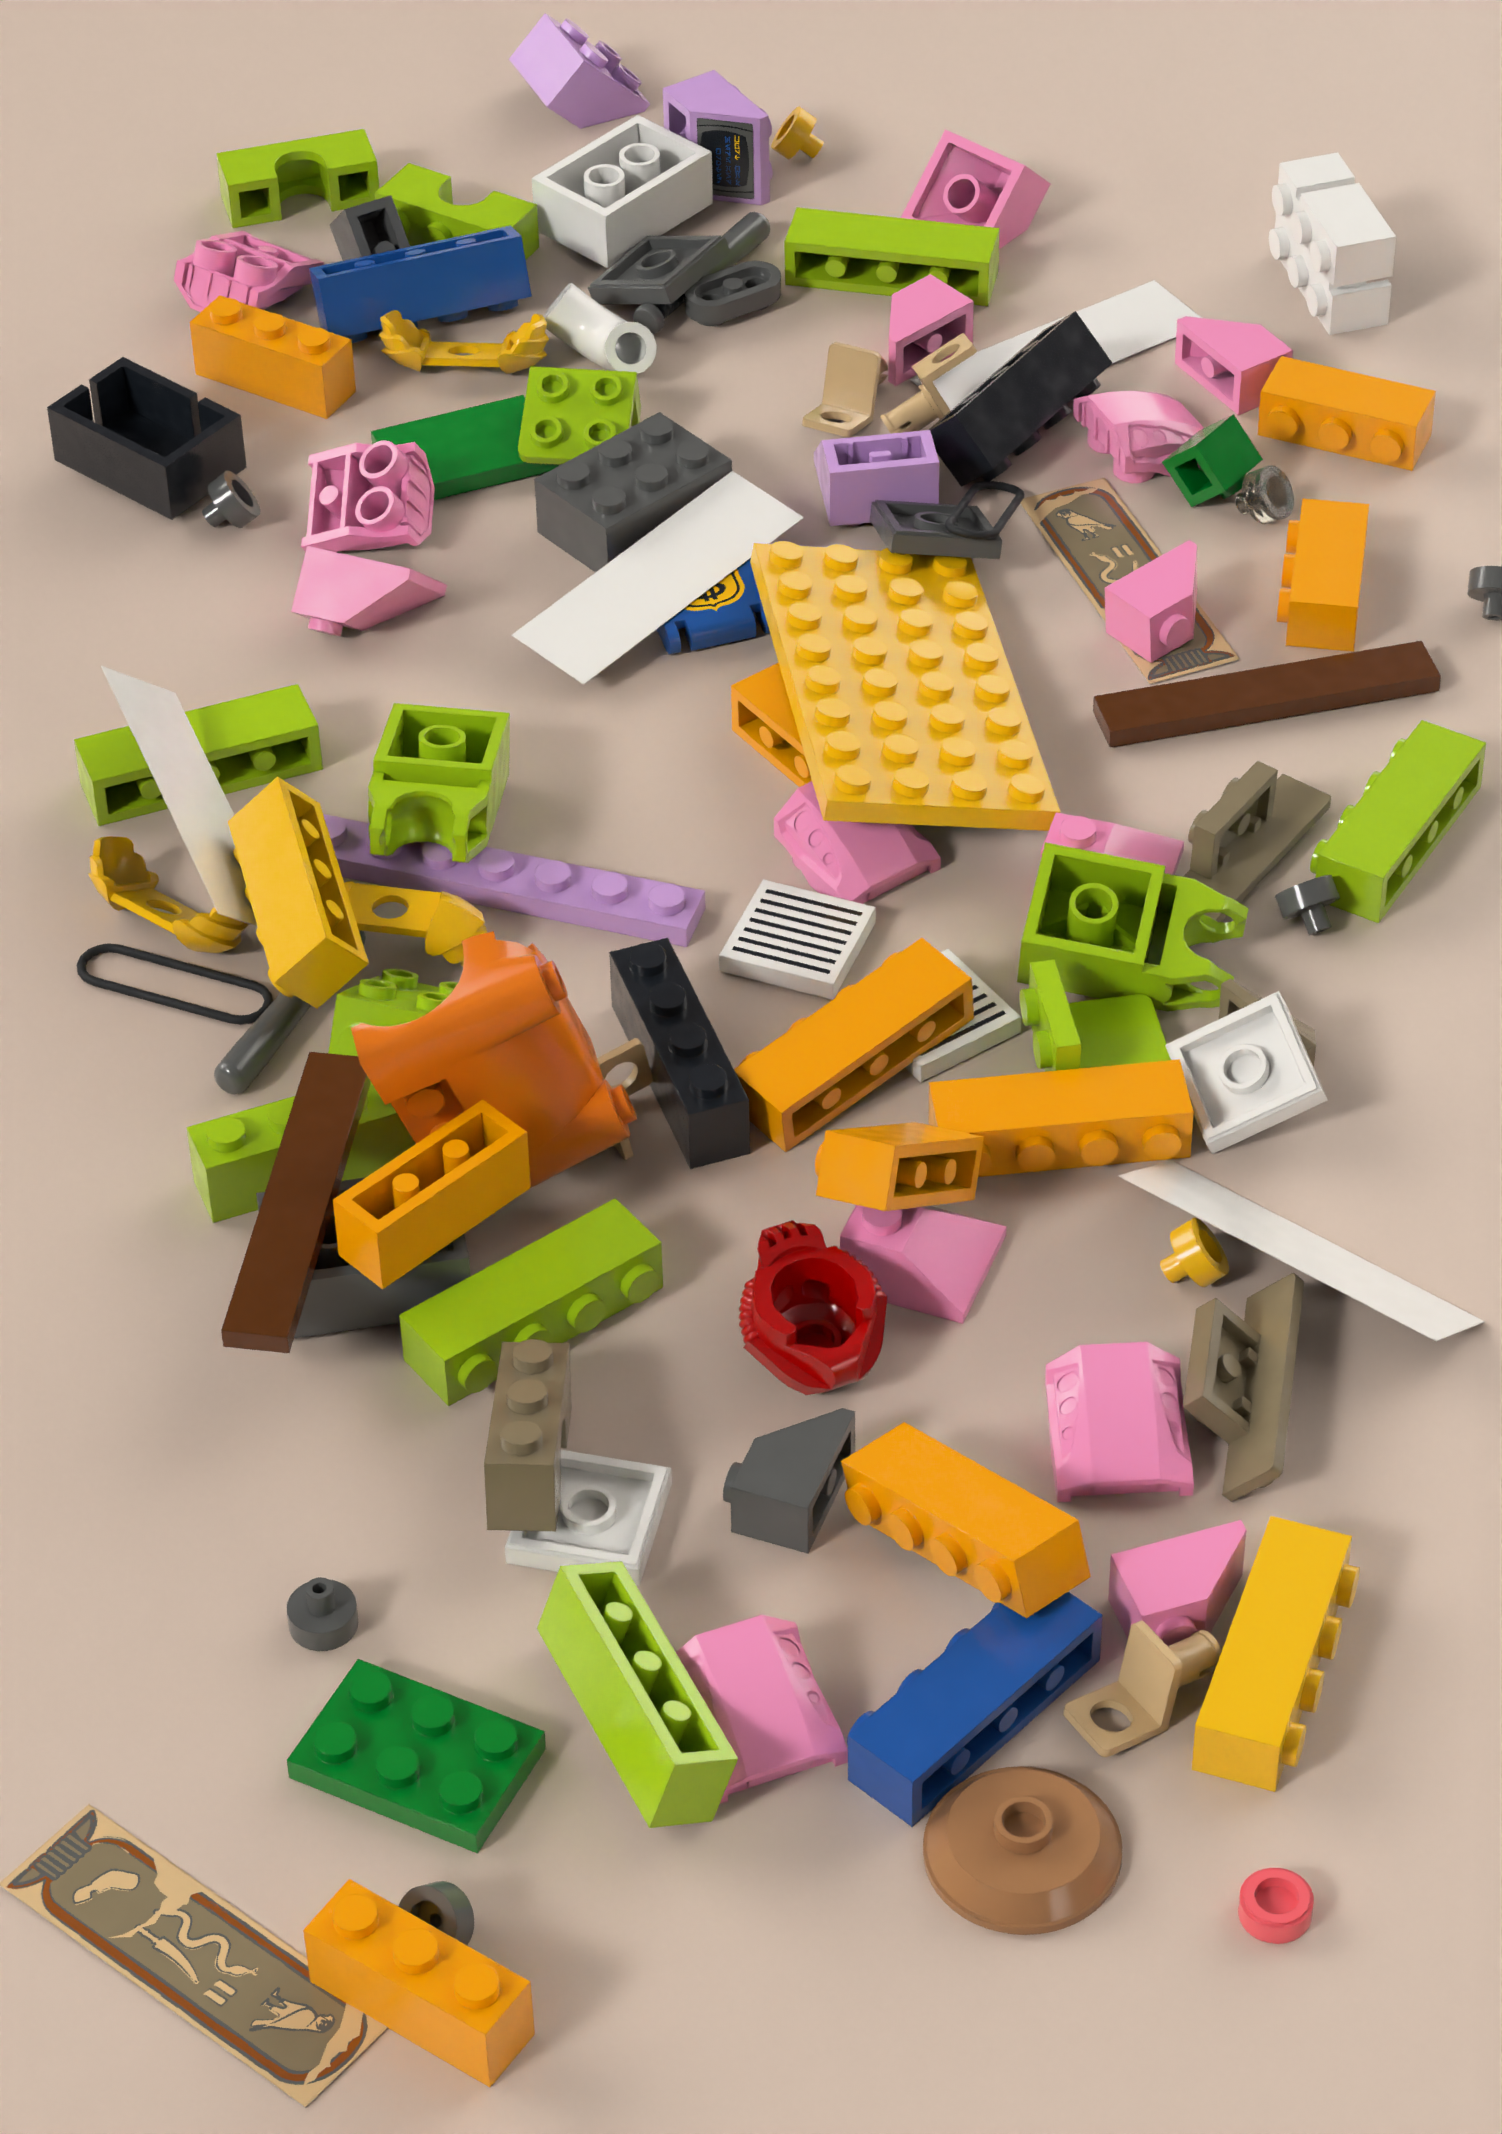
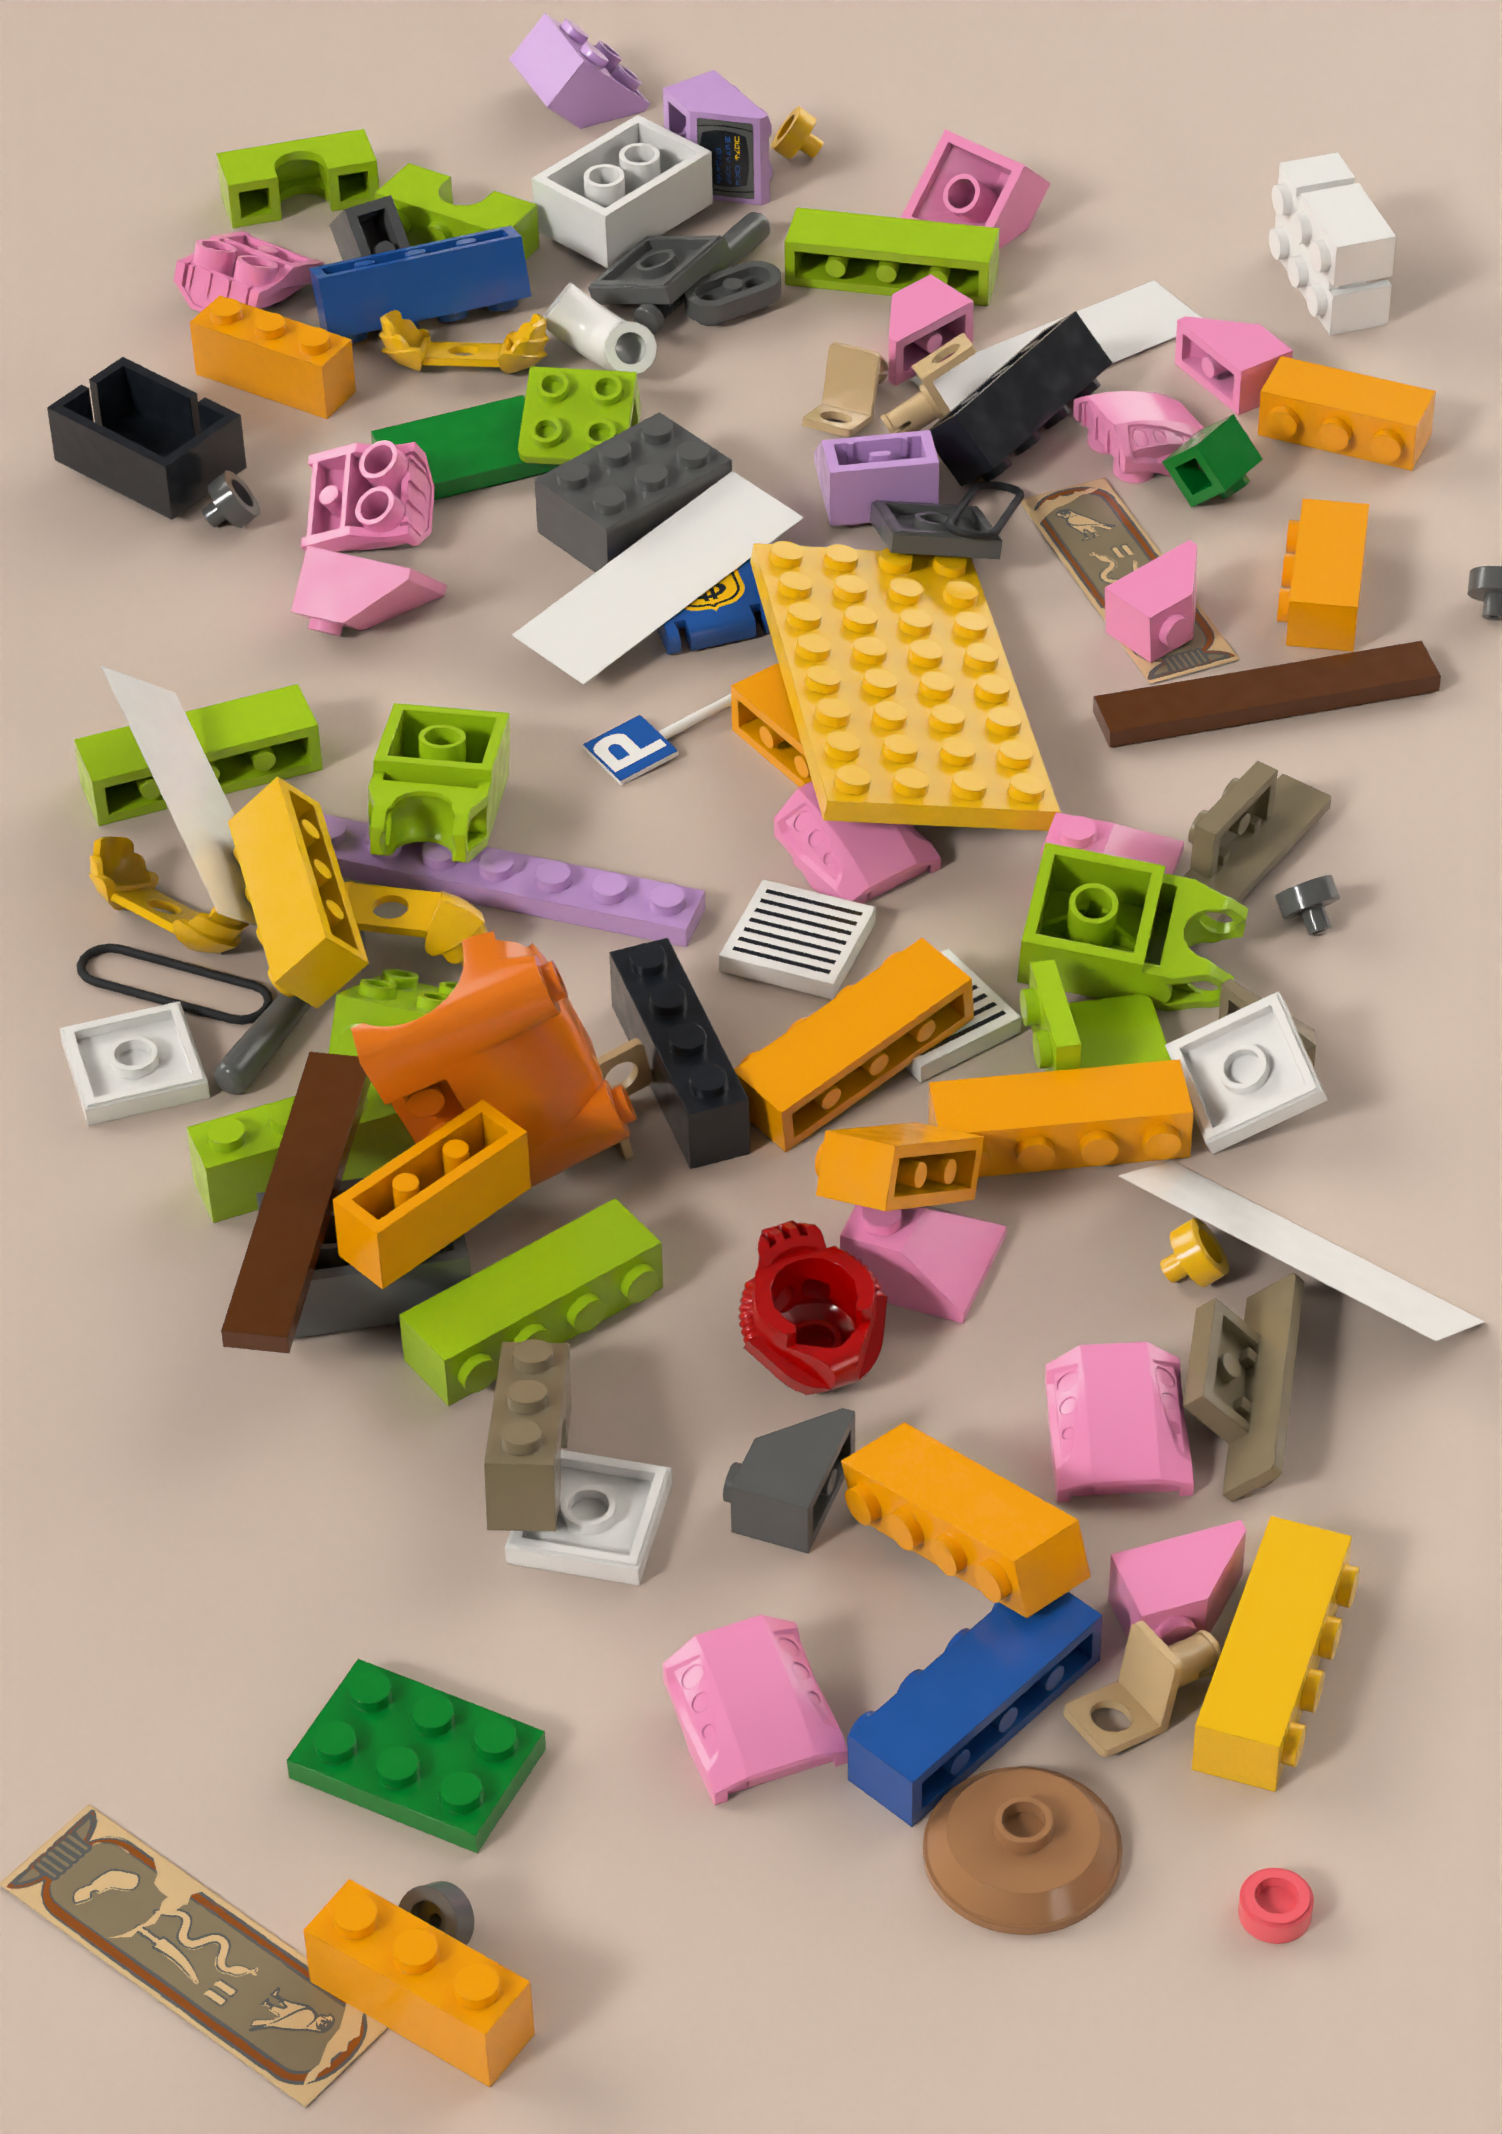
dark grey tile [287,1577,358,1651] -> none
lime brick [537,1561,738,1828] -> none
clear smoke tile [1236,465,1294,525] -> none
lime brick [1310,720,1486,923] -> none
none -> white tile [59,1001,210,1126]
none -> piece [583,693,731,785]

